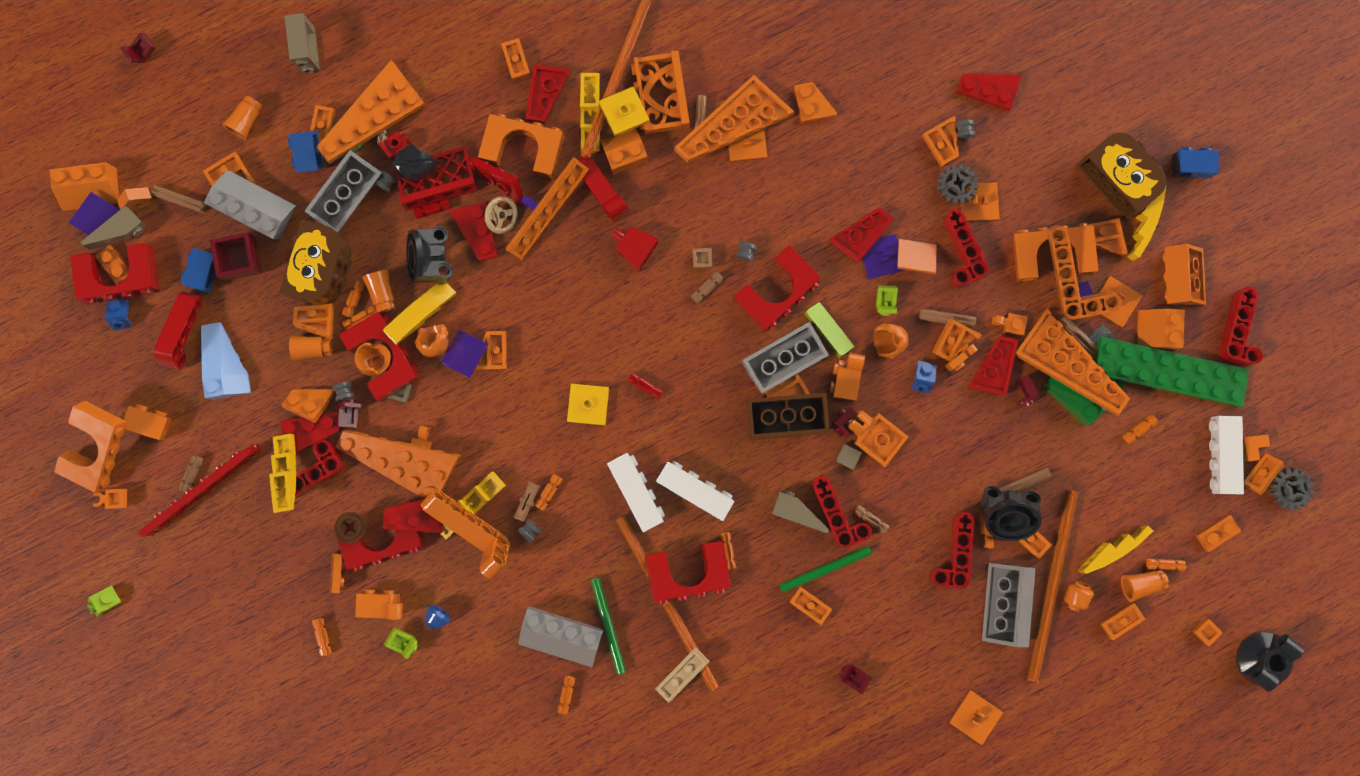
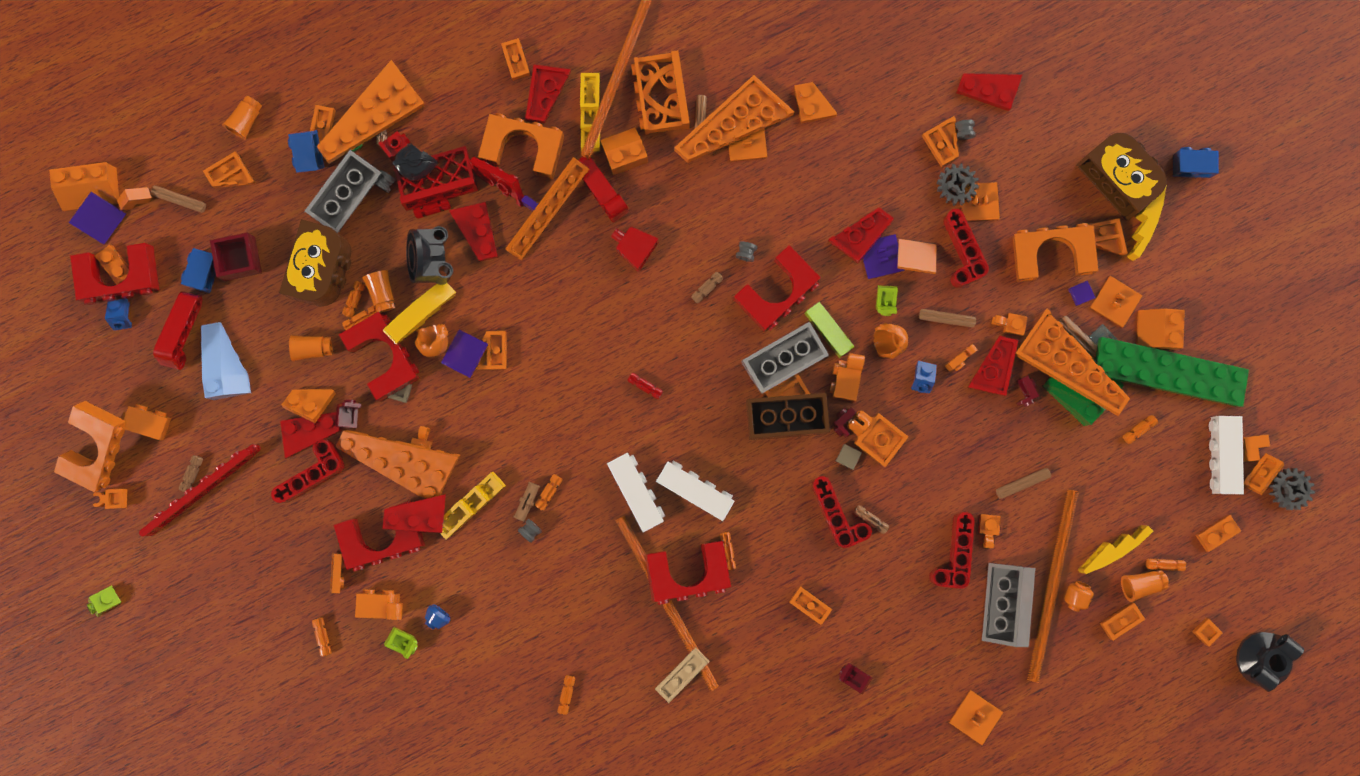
dark tan slope [80,206,147,250] -> none
dark red bracket [120,33,156,63] -> none
light grey slope [204,170,296,239] -> none
yellow slope [269,434,296,513] -> none
dark tan window [284,13,320,74] -> none
orange wing [293,303,334,339] -> none
dark grey wheel [332,381,355,402] -> none
reddish brown gear [334,512,366,543] -> none
orange helmet [355,343,391,376] -> none
orange beam [421,489,510,579] -> none
tan piece [485,196,518,234] -> none
light grey slope [518,606,604,667] -> none
yellow plate [567,384,609,426] -> none
green piece [591,577,626,675] -> none
yellow plate [599,86,650,137] -> none
medium nougat plate [693,248,713,269] -> none
dark tan slope [771,490,829,534] -> none
green piece [779,546,872,593] -> none
orange wing [932,318,981,361] -> none
black piece [980,486,1042,541] -> none
orange plate [1018,531,1052,559] -> none
orange beam [1048,225,1122,319] -> none
orange slope [1163,244,1206,306] -> none
red beam [1219,287,1263,366] -> none

